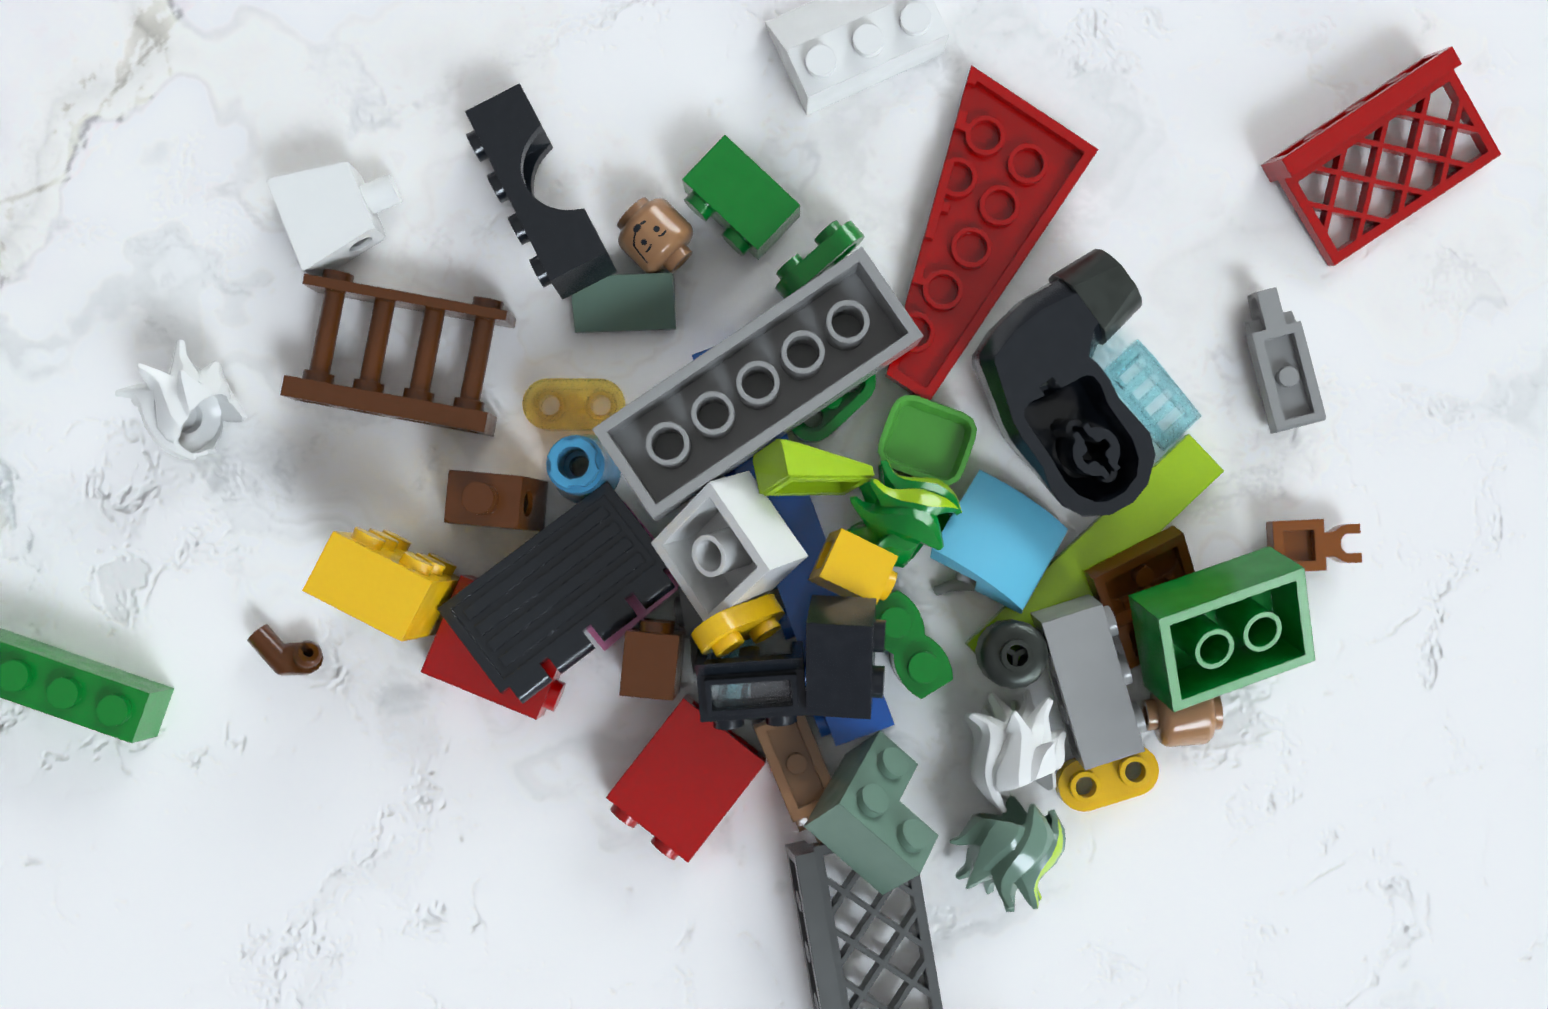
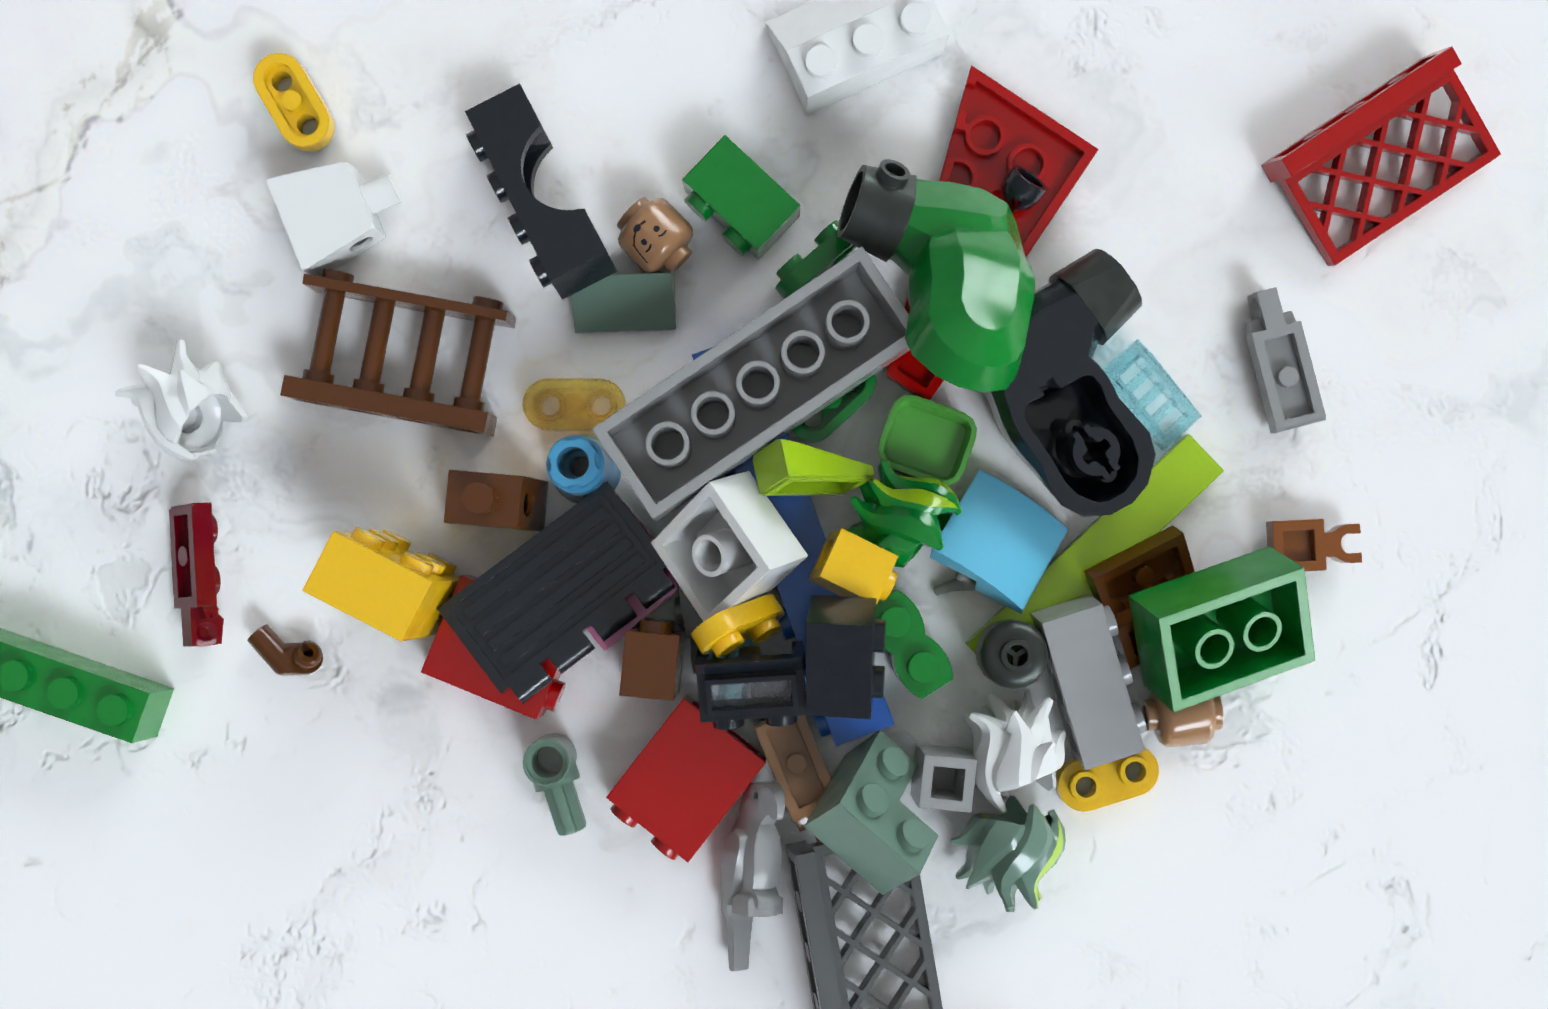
none -> dark red hinge [169,503,224,647]
none -> yellow plate [253,53,335,152]
none -> sand green axle [523,733,586,836]
none -> light grey animal [721,782,785,971]
none -> green piece [837,159,1035,393]
none -> light grey brick [910,744,977,813]
none -> black hinge [1001,165,1048,211]

